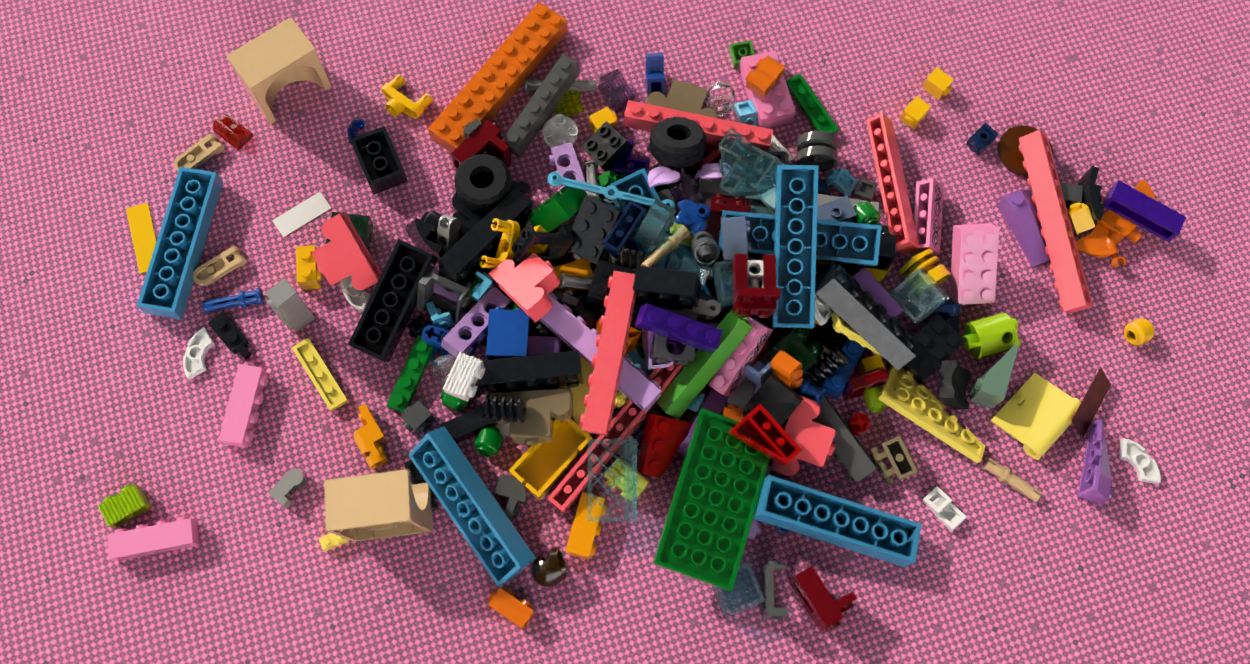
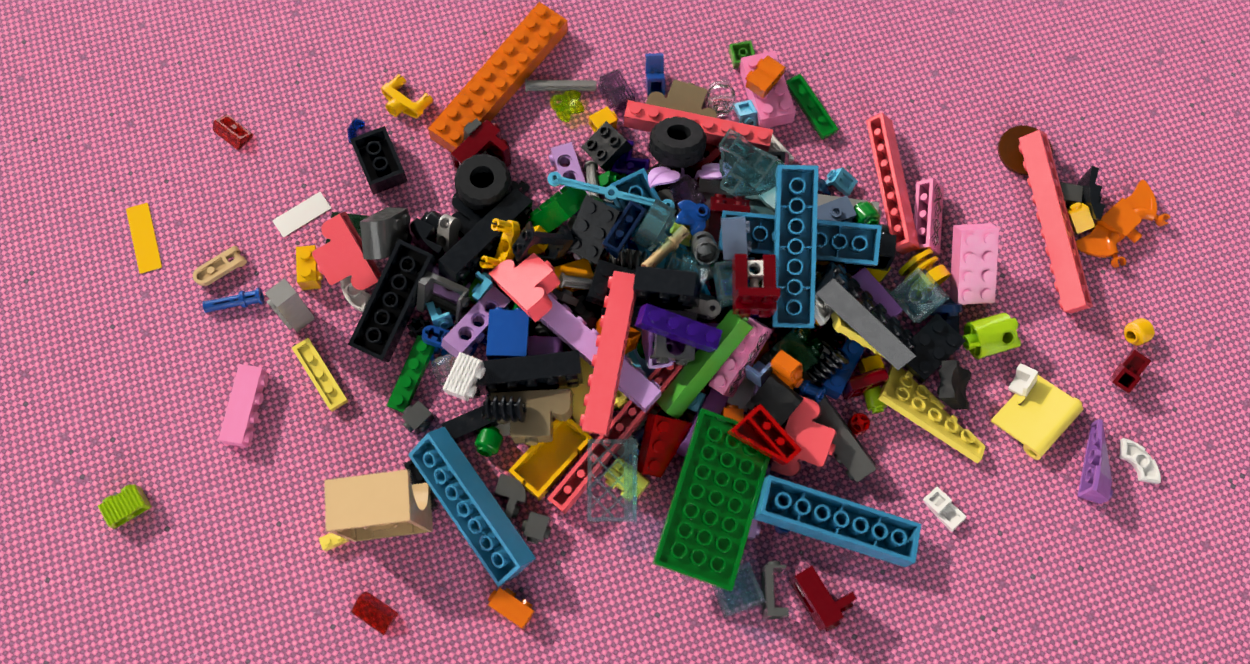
bright pink brick [107,516,199,561] -> none
dark azure brick [137,167,223,320] -> none
tan plate [174,134,225,172] -> none
white tile [183,327,215,380] -> none
black hinge [208,311,252,359] -> none
tan piece [226,17,331,125] -> none
light grey leg [268,468,307,509] -> none
light orange plate [354,404,388,470] -> none
green head [440,390,471,412] -> none
dark grey brick [503,54,581,158] -> none
dark brown helmet [531,547,567,587] -> none
white dish [542,114,578,148] -> none
light orange brick [565,492,608,560] -> none
dark grey wheel [797,131,838,172] -> none
dark grey plate [853,178,877,202] -> none
dark tan brick [870,435,919,485] -> none
yellow brick [900,96,931,129] -> none
yellow brick [922,67,954,100] -> none
dark blue brick [966,123,999,156] -> none
sand green slope [969,345,1019,409] -> none
tan pin [983,458,1042,503] -> none
medium lavender wedge [997,189,1050,268] -> none
reddish brown sticker [1072,367,1111,437] -> none
dark purple brick [1103,180,1186,242] -> none
none -> clear red slope [351,591,399,635]
none -> dark grey brick [360,207,412,259]
none -> dark grey brick [521,511,552,545]
none -> white panel [1008,363,1038,398]
none -> dark red brick [1110,349,1151,394]

